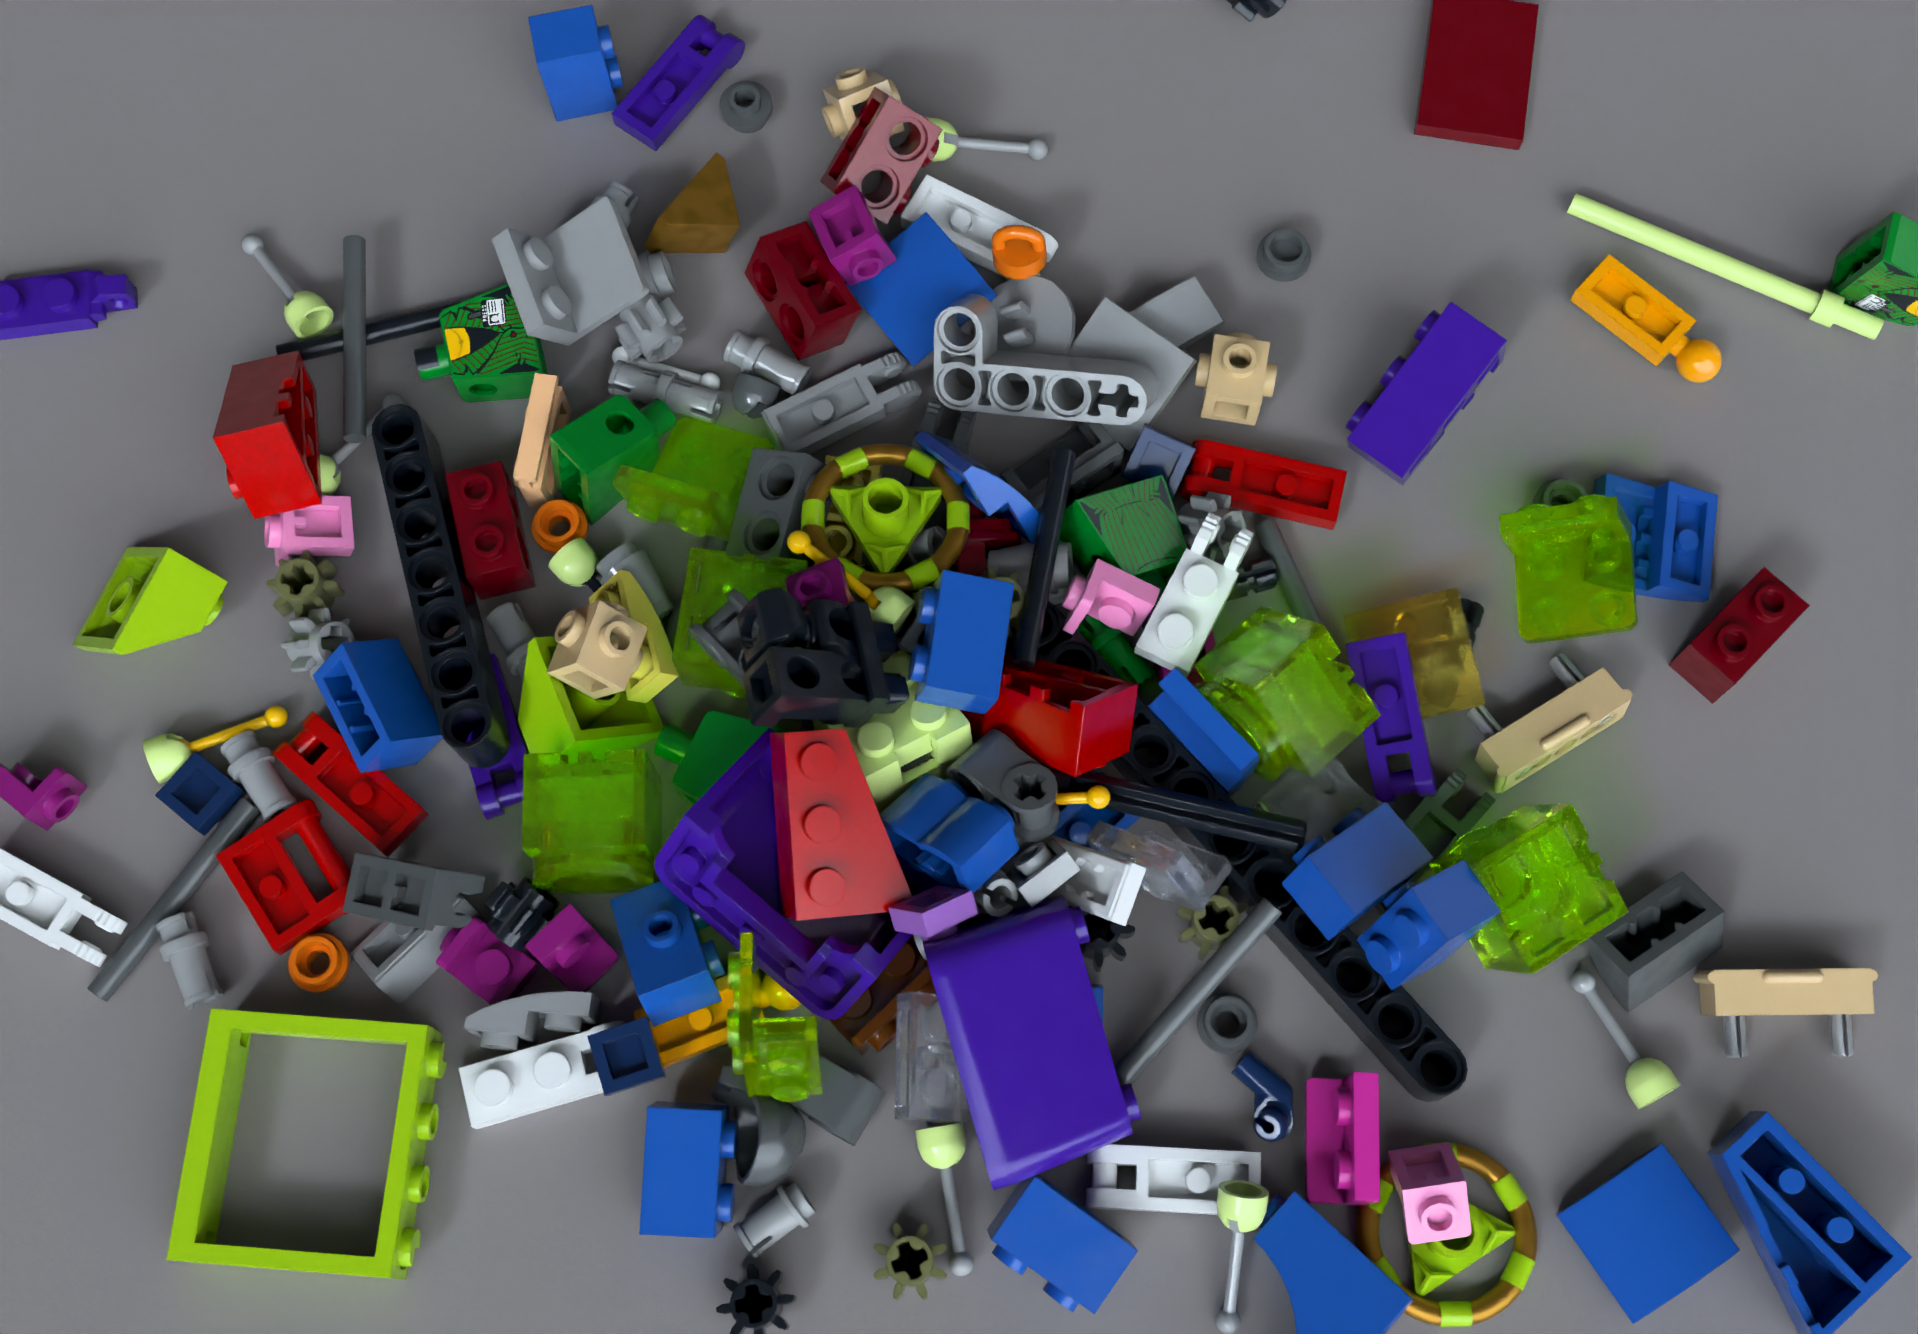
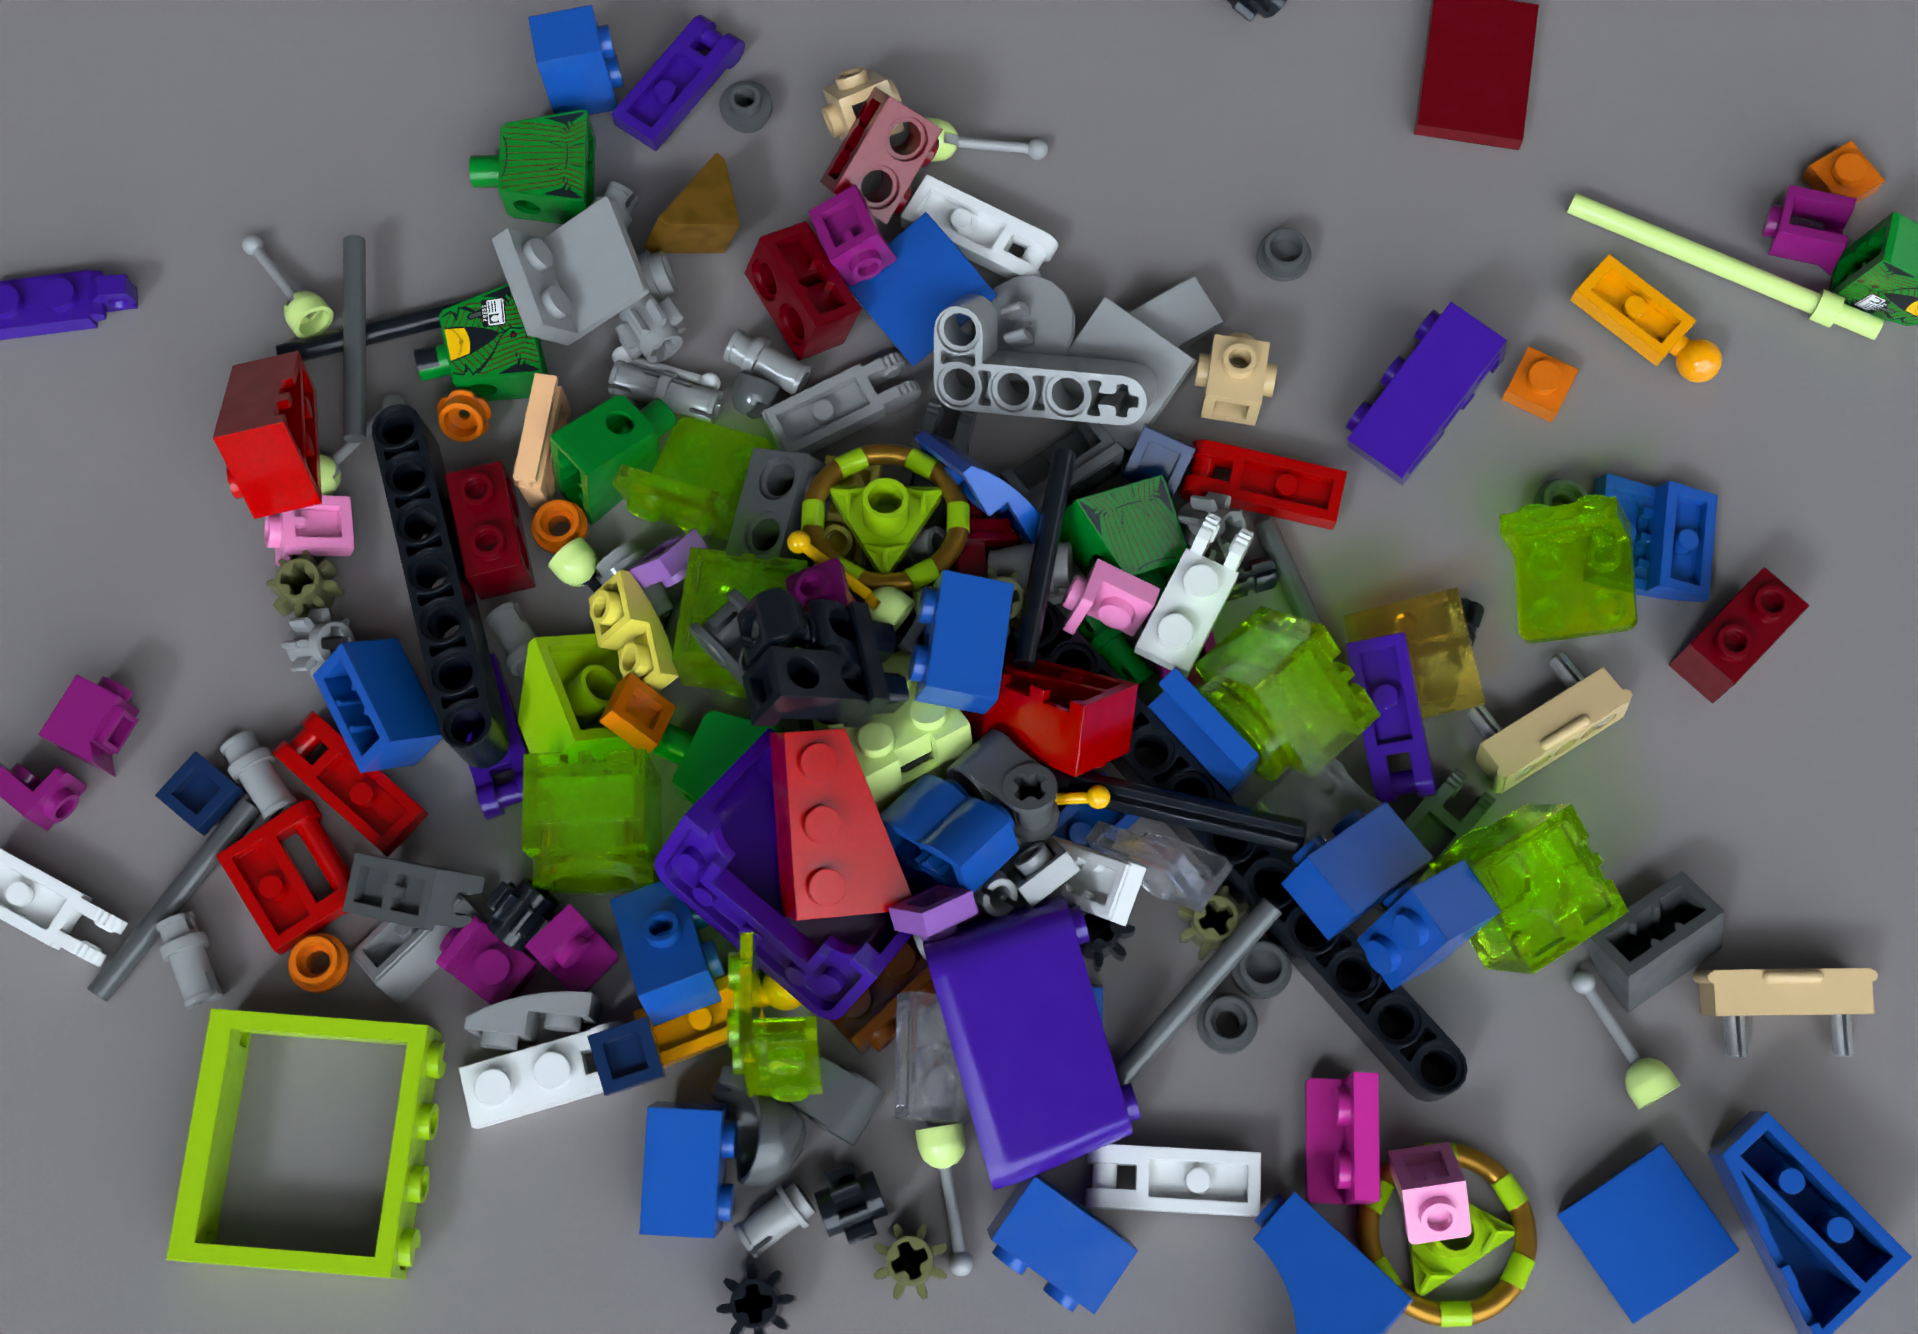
lime slope [72,547,228,655] -> none
hinge [143,705,288,784] -> none
tan brick [546,600,648,699] -> none
orange tile [992,225,1047,280] -> none
hinge [1216,1180,1269,1334] -> none
dark blue arm [1231,1050,1294,1142] -> none
none -> magenta window [38,674,139,777]
none -> orange plate [437,389,492,442]
none -> green torso [469,110,596,224]
none -> orange plate [599,672,676,756]
none -> medium lavender plate [627,528,707,588]
none -> black gear [814,1163,888,1245]
none -> dark grey plate [1231,939,1292,999]
none -> orange plate [1501,346,1579,423]
none -> magenta window [1762,185,1857,276]
none -> orange plate [1802,140,1885,203]

